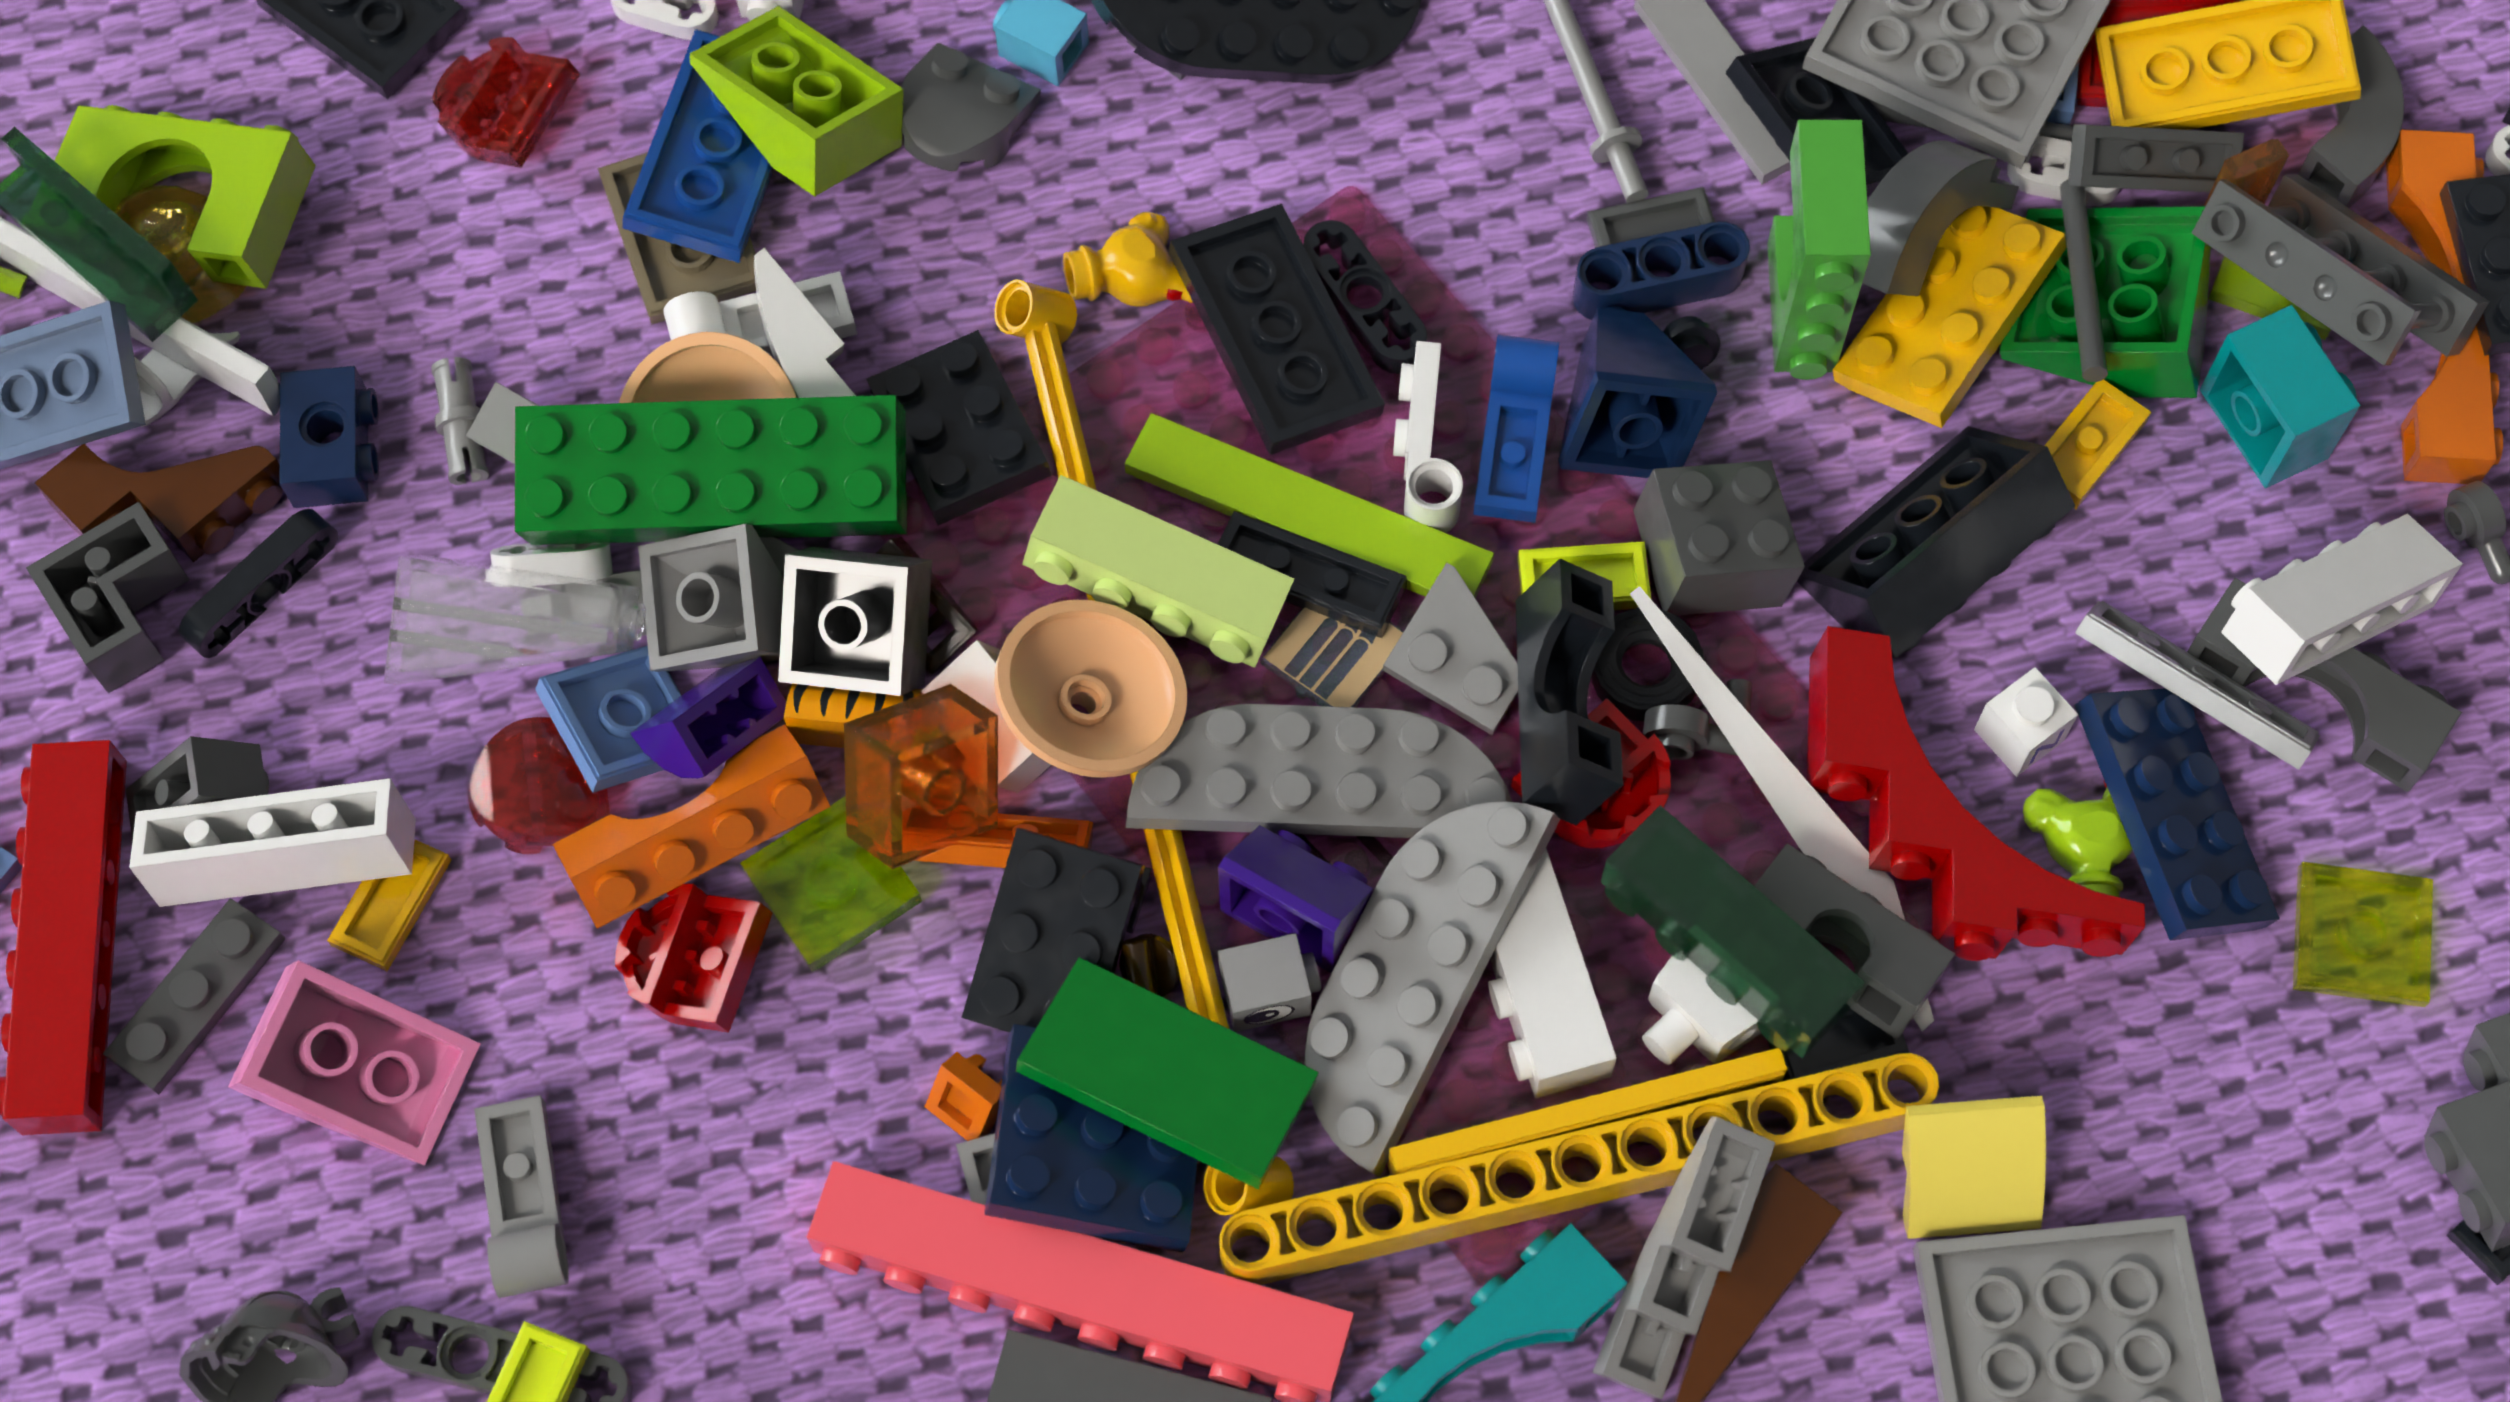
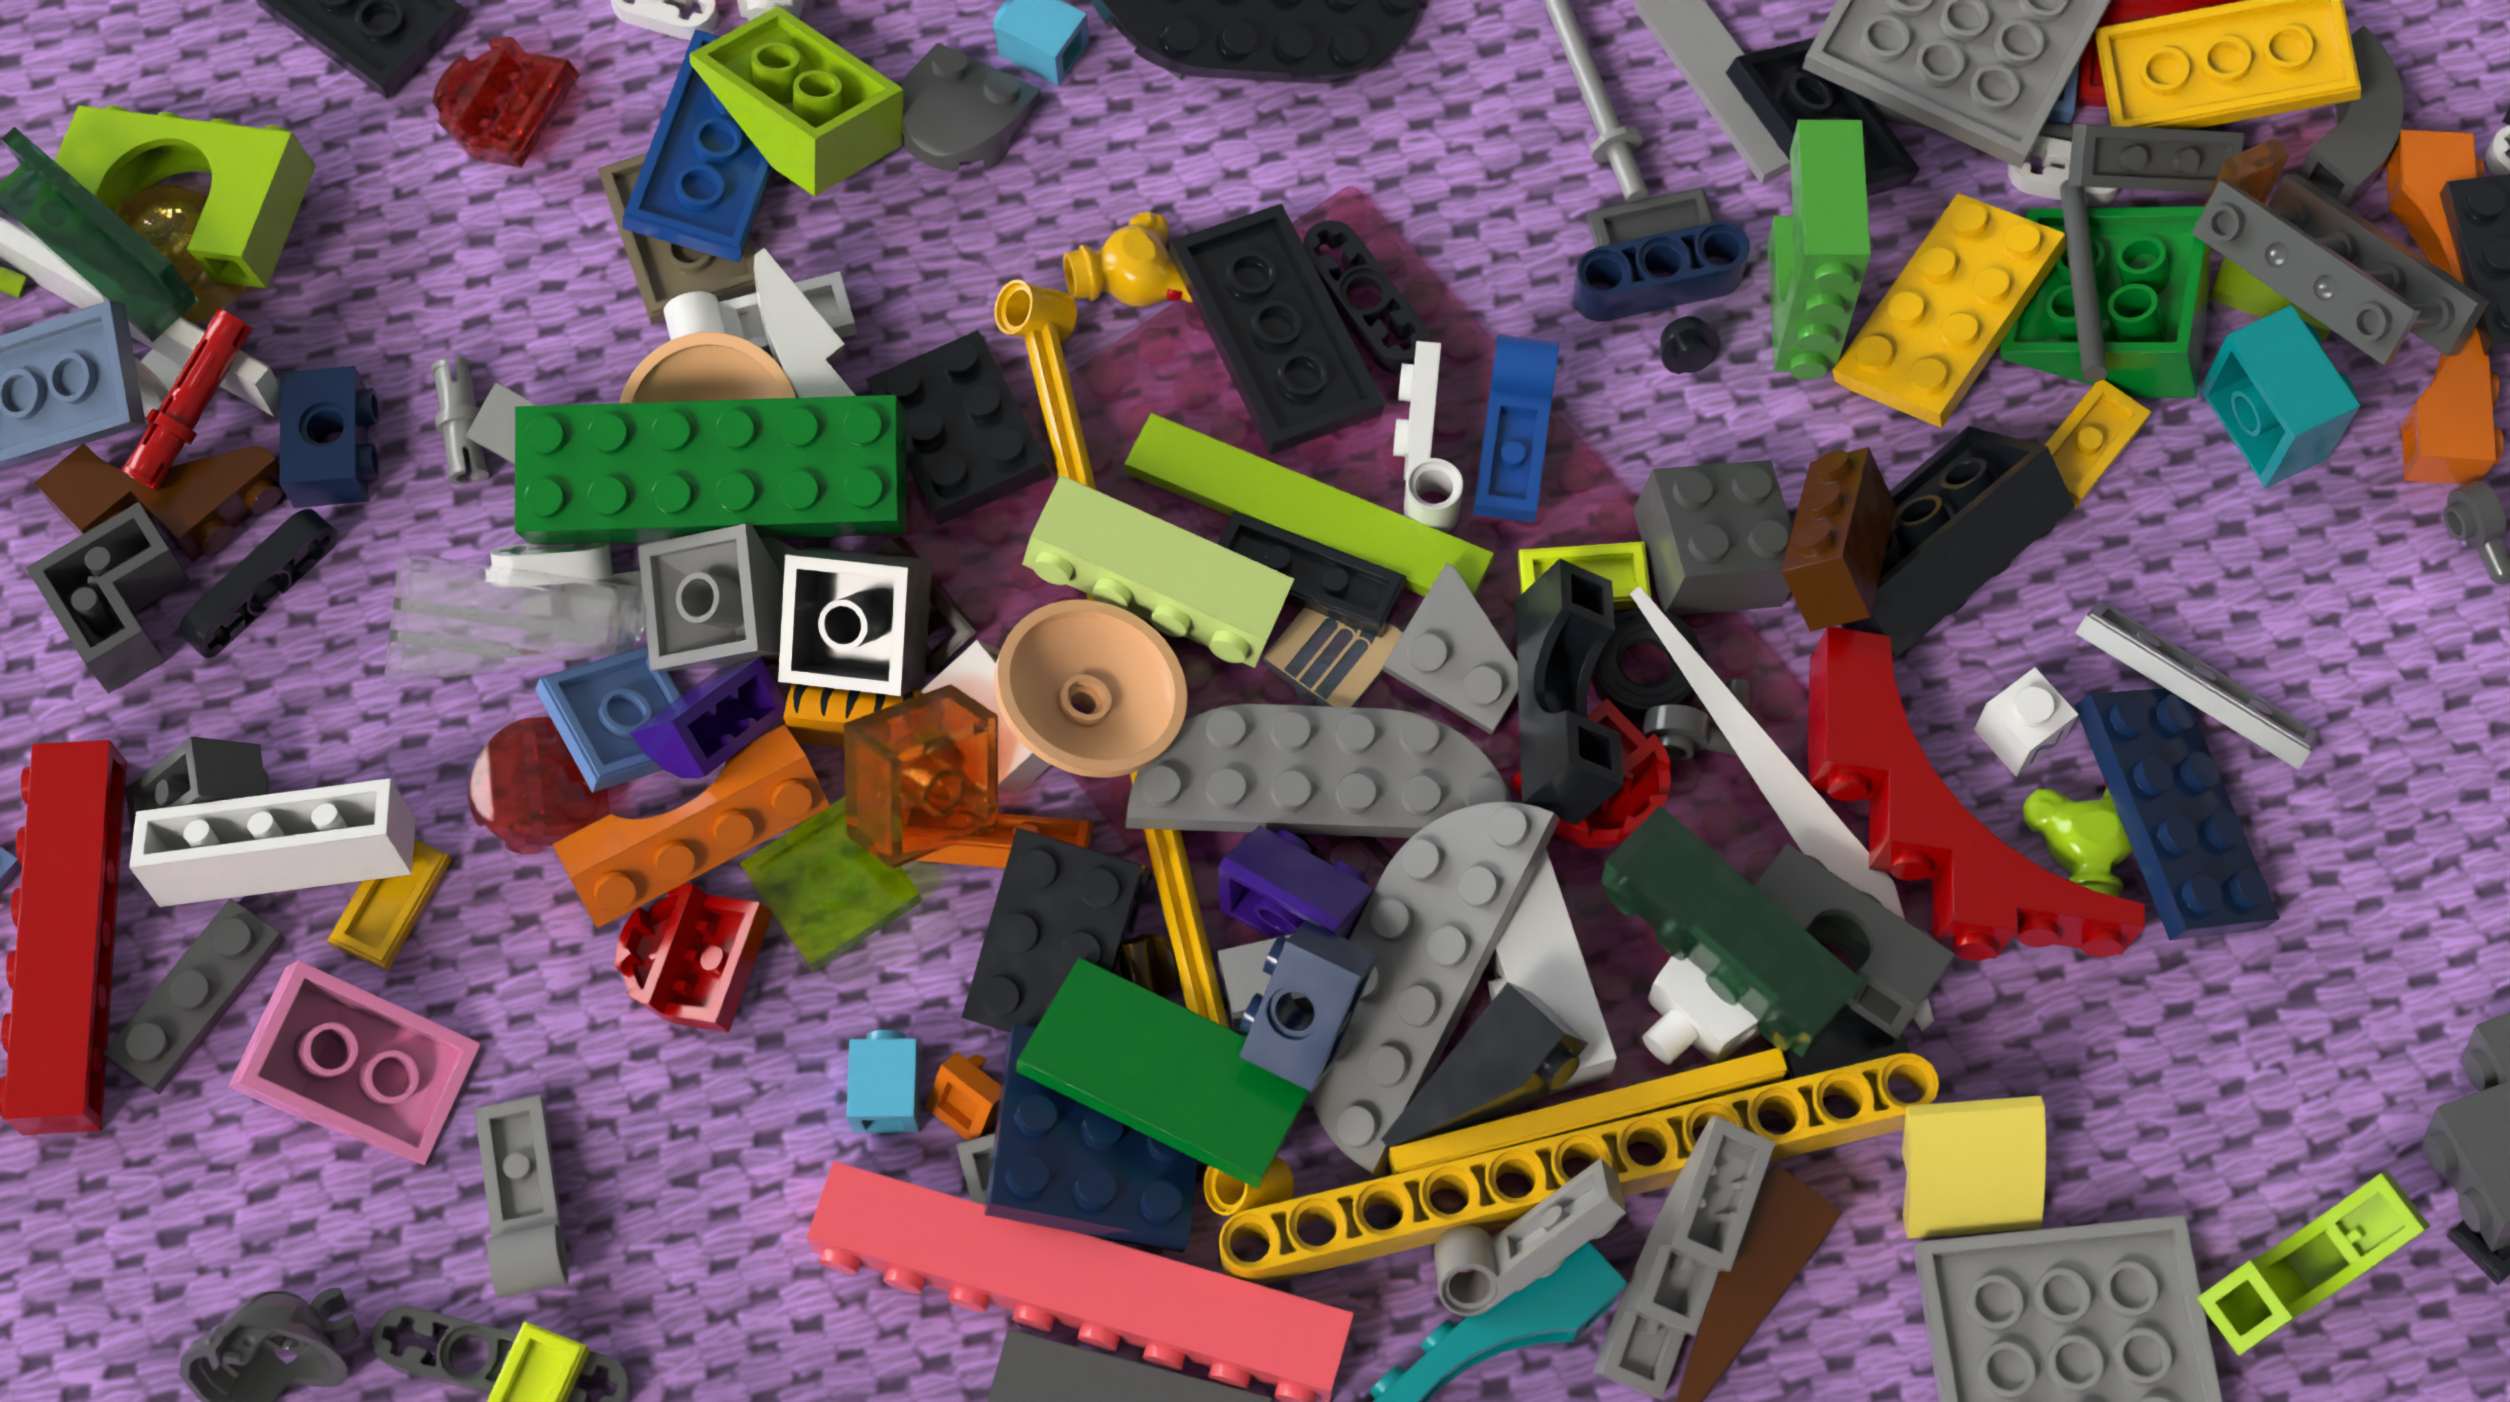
dark blue slope [1558,306,1717,478] -> none
dark grey arch [1862,140,2019,296] -> none
dark grey arch [2187,578,2462,792] -> none
white brick [2221,513,2463,685] -> none
clear neon green tile [2293,862,2433,1007] -> none
none -> red pin [121,308,254,491]
none -> medium azure brick [846,1030,922,1133]
none -> dark blue brick [1239,920,1378,1092]
none -> black slope [1380,982,1589,1148]
none -> light grey plate [1434,1158,1626,1316]
none -> reddish brown brick [1781,447,1896,632]
none -> lime arch [2196,1170,2431,1356]

